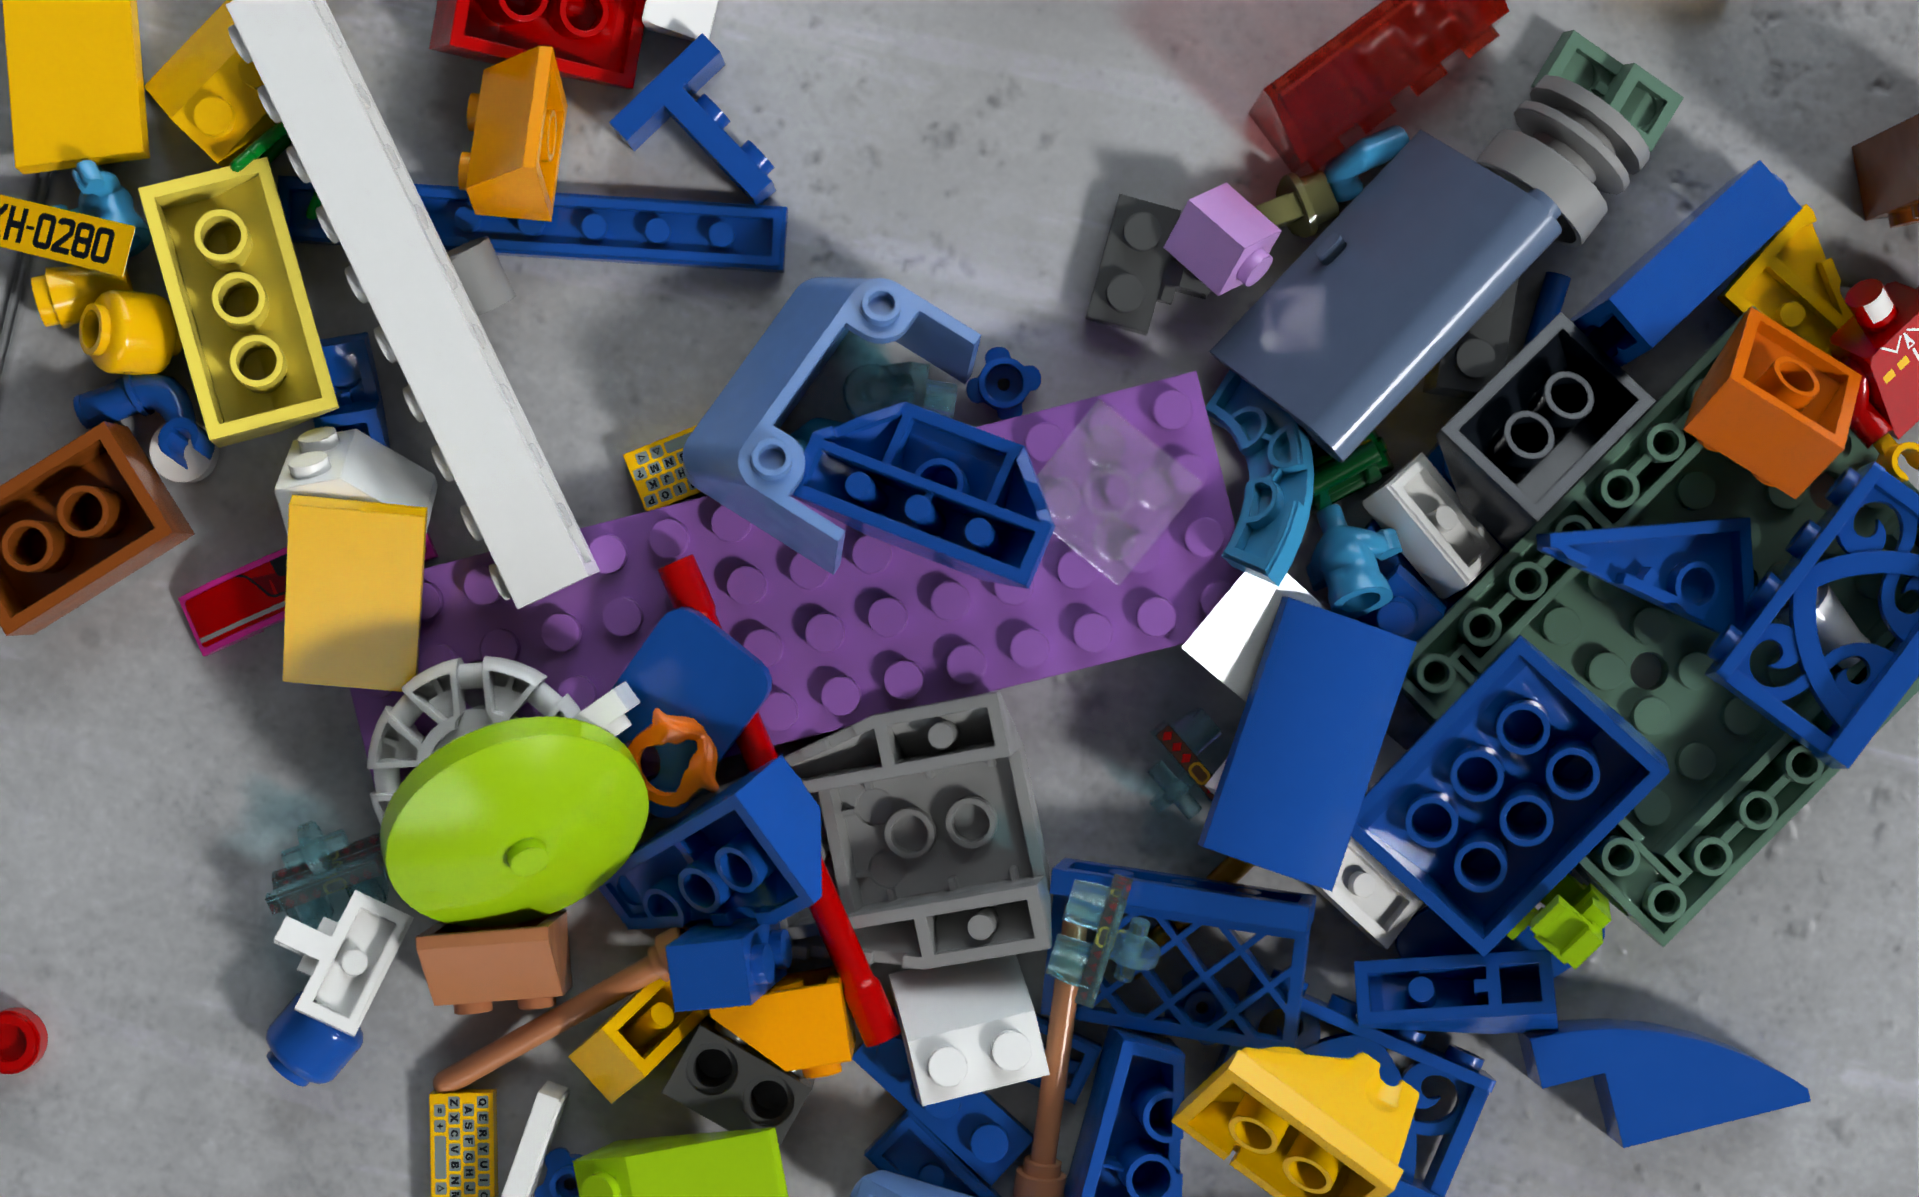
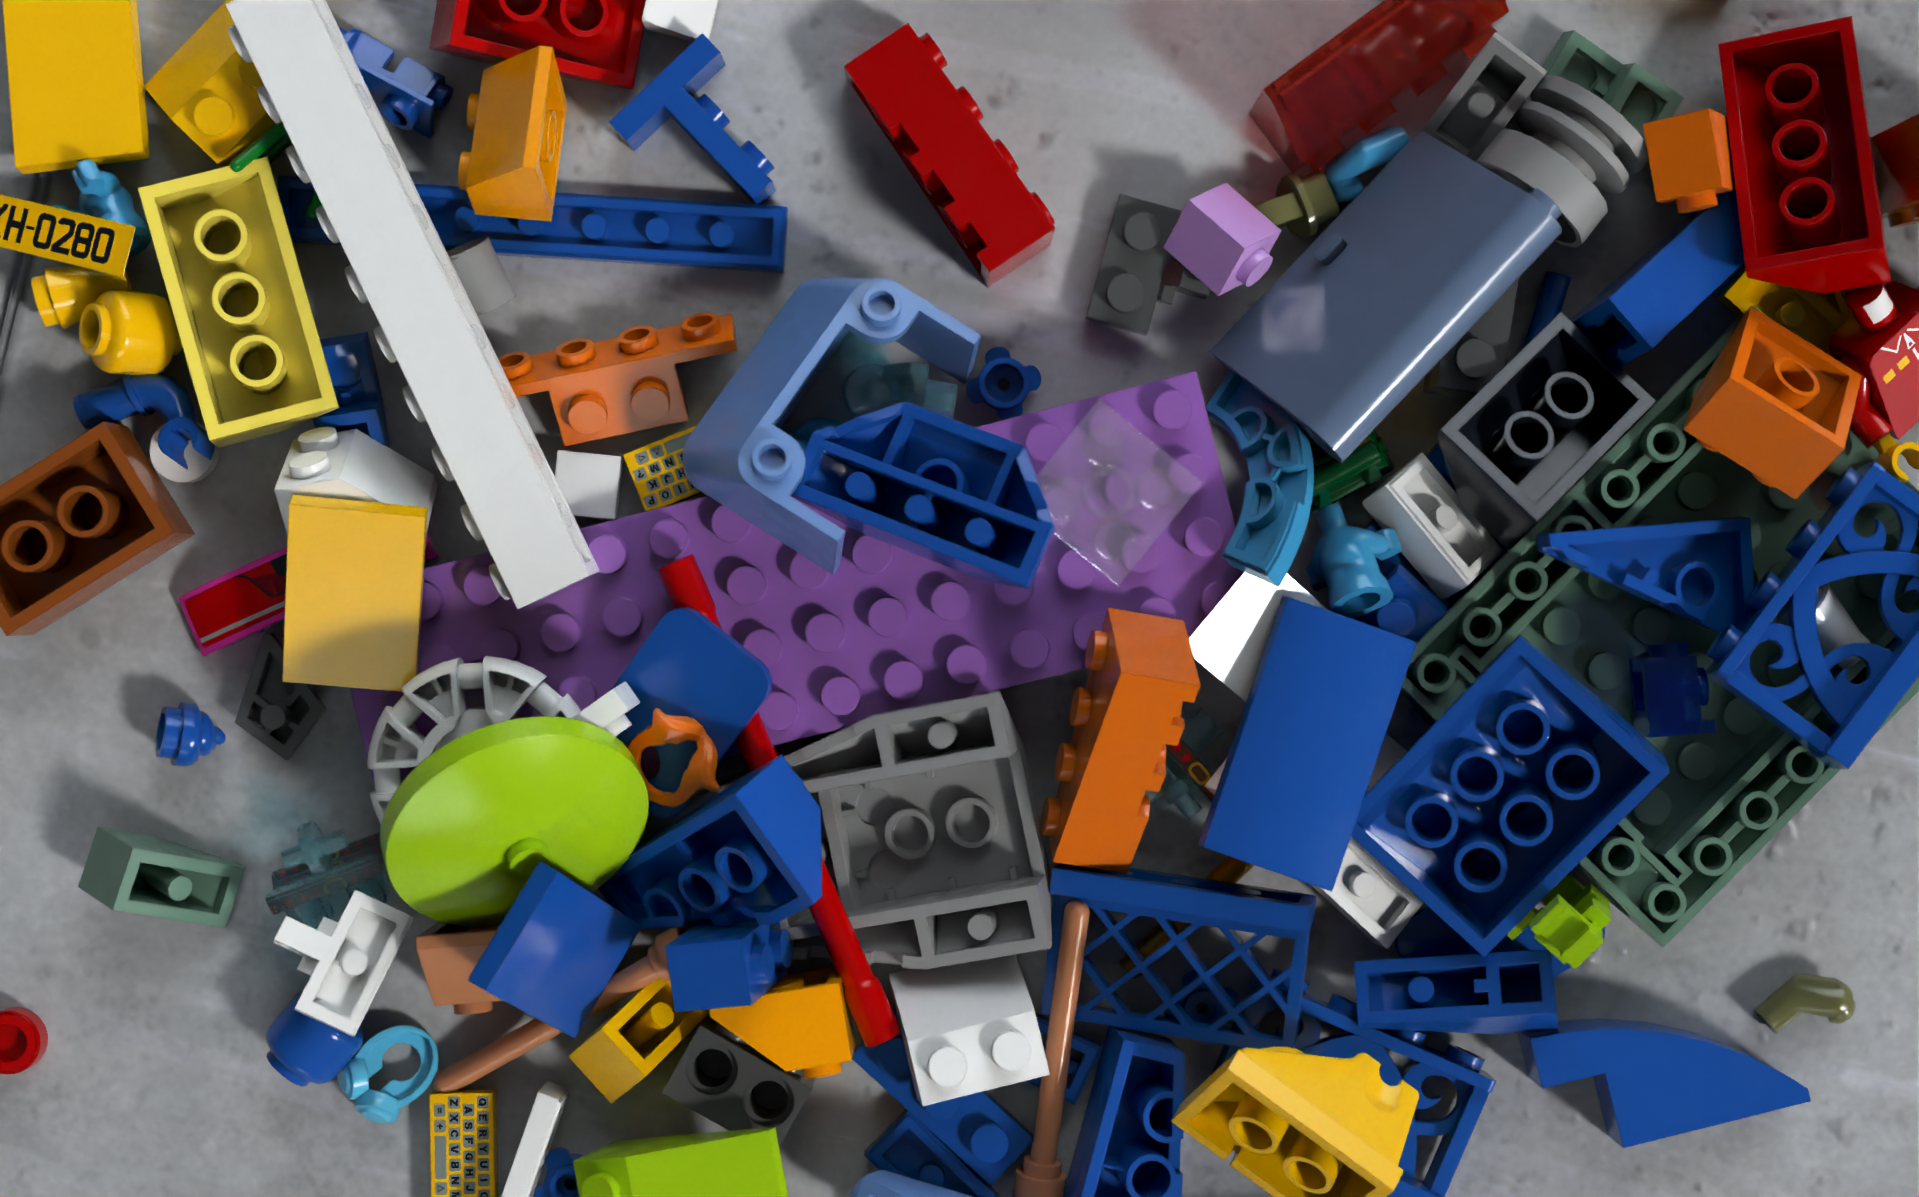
clear light blue hips [1046,874,1161,1008] -> none
none -> sand green slope [78,826,246,928]
none -> blue plate [155,702,226,766]
none -> dark grey piece [235,632,327,760]
none -> medium azure piece [337,1025,439,1124]
none -> blue hinge [339,27,453,139]
none -> blue tile [468,861,642,1038]
none -> orange bracket [498,313,737,447]
none -> white tile [555,450,624,520]
none -> red wedge [844,23,1055,288]
none -> orange wedge [1040,607,1201,874]
none -> light grey slope [1422,32,1548,161]
none -> clear blue brick [1629,642,1716,738]
none -> orange slope [1643,108,1735,213]
none -> red slope [1718,16,1891,294]
none -> olive arm [1754,974,1855,1034]

